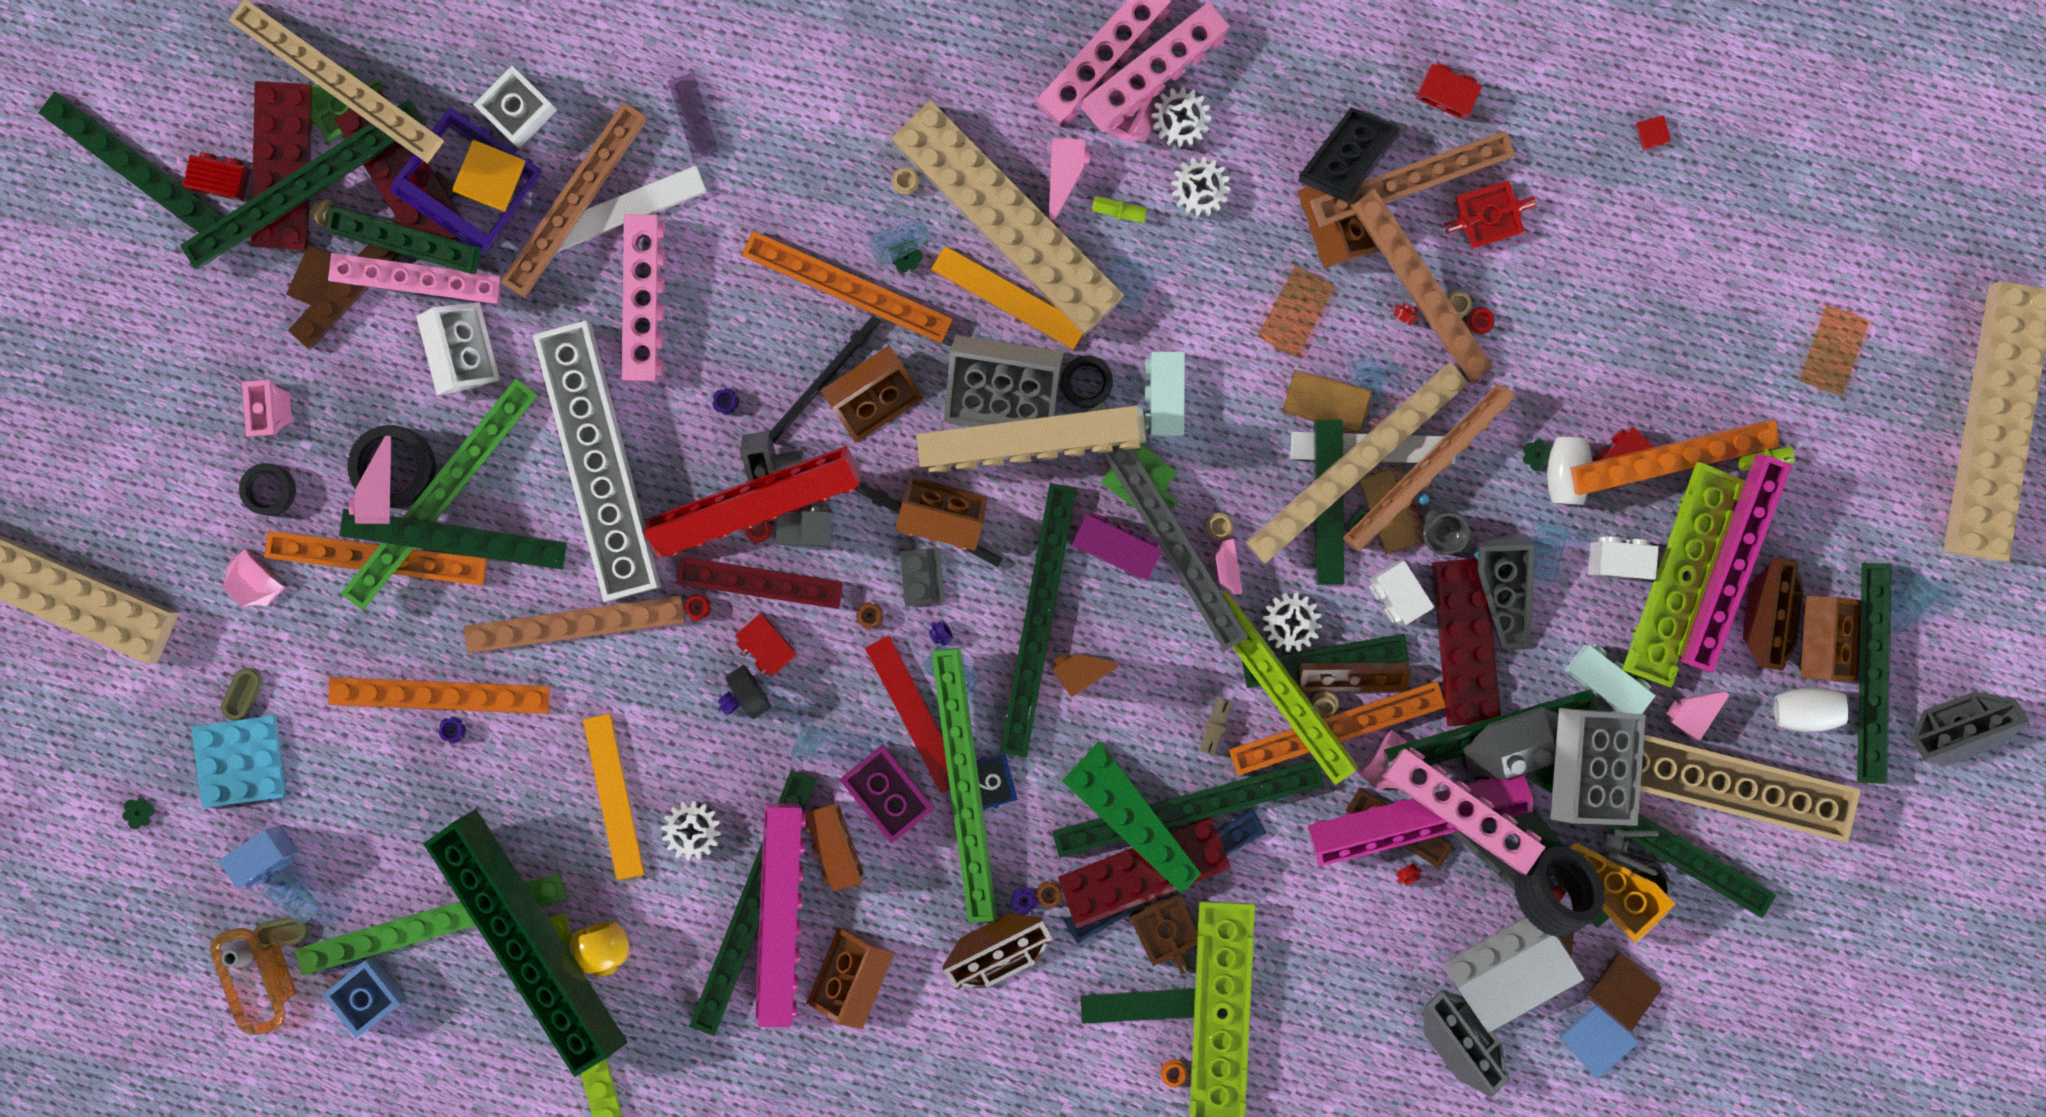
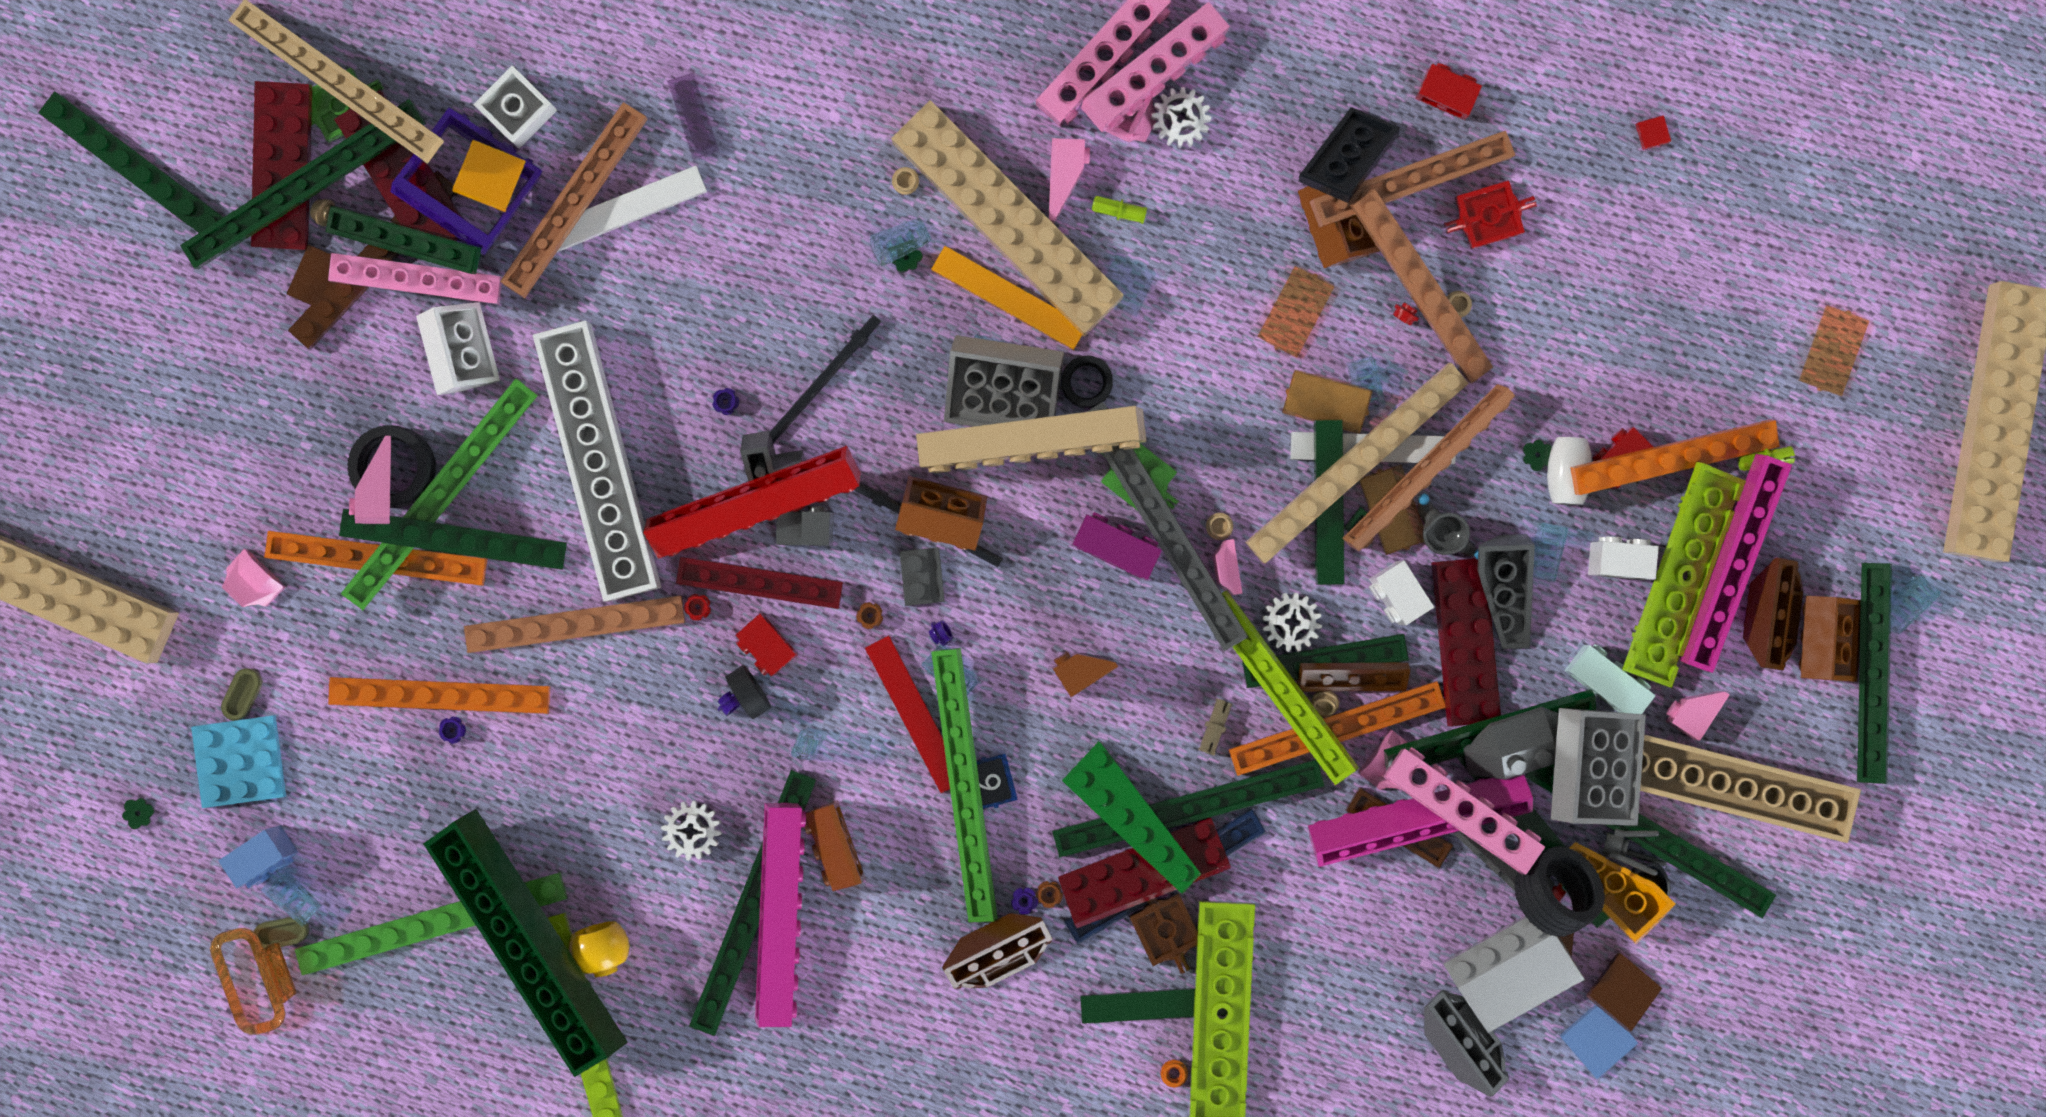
red brick [183,152,250,202] -> none
light grey cone [222,940,253,968] -> none
black tyre [239,463,296,516] -> none
bright pink slope [242,380,292,437] -> none
medium blue brick [322,956,408,1039] -> none
light orange tile [583,713,645,880] -> none
bright pink brick [622,214,665,381] -> none
orange plate [741,230,953,345] -> none
red plate [744,520,772,543] -> none
dark orange slope [806,927,894,1029] -> none
dark orange slope [821,345,924,443] -> none
magenta brick [839,743,935,844] -> none
dark green plate [1000,483,1077,758] -> none
light aqua brick [1145,352,1185,436] -> none
white gear [1171,157,1231,217] -> none
red plate [1395,863,1423,887] -> none
red plate [1467,307,1495,335] -> none
white piece [1774,687,1848,732] -> none
dark grey wedge [1911,692,2030,765] -> none

